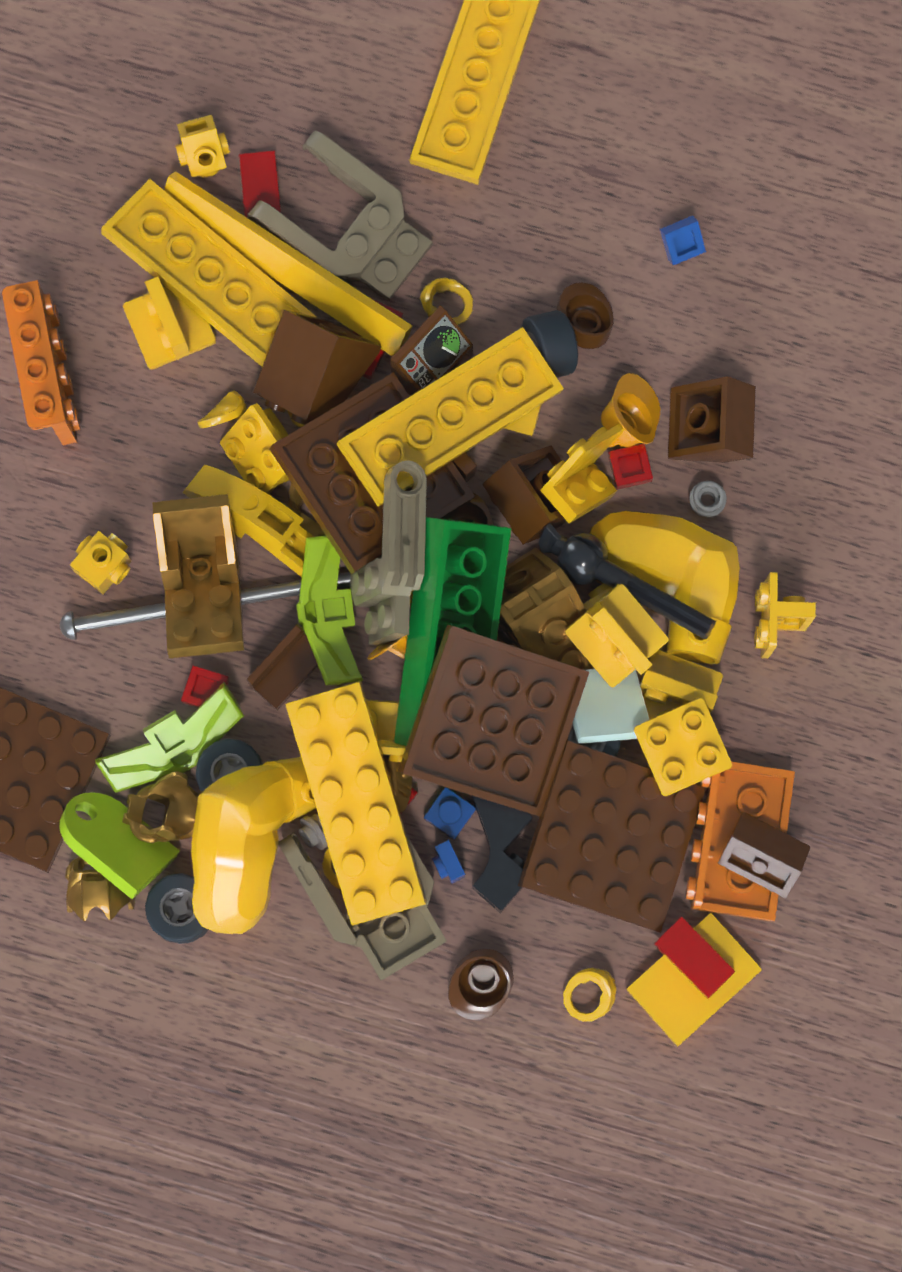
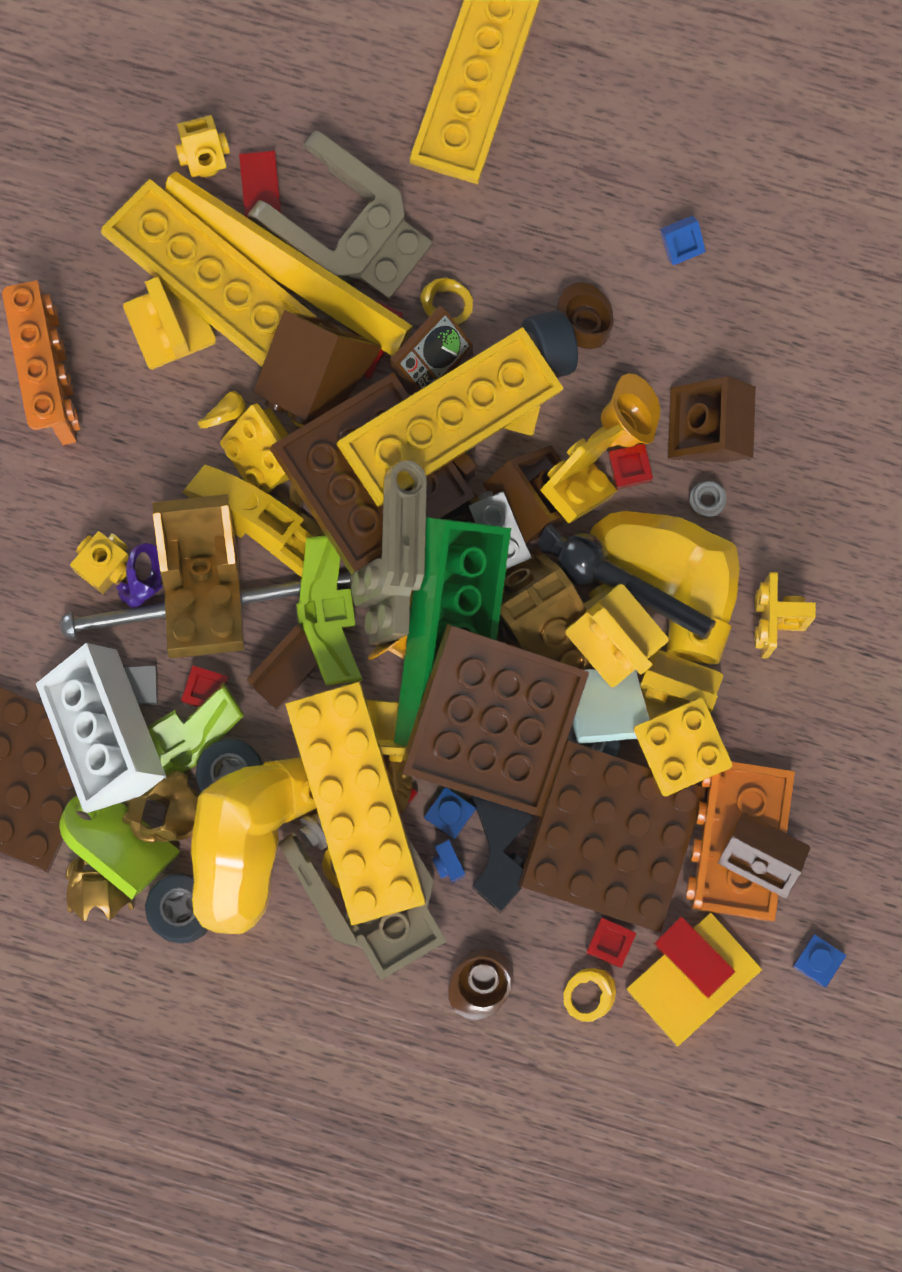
none -> white slope [36,643,166,812]
none -> dark purple piece [116,543,163,607]
none -> light grey tile [124,666,158,706]
none -> light grey hinge [468,491,531,569]
none -> red plate [586,918,636,969]
none -> blue plate [792,934,847,988]

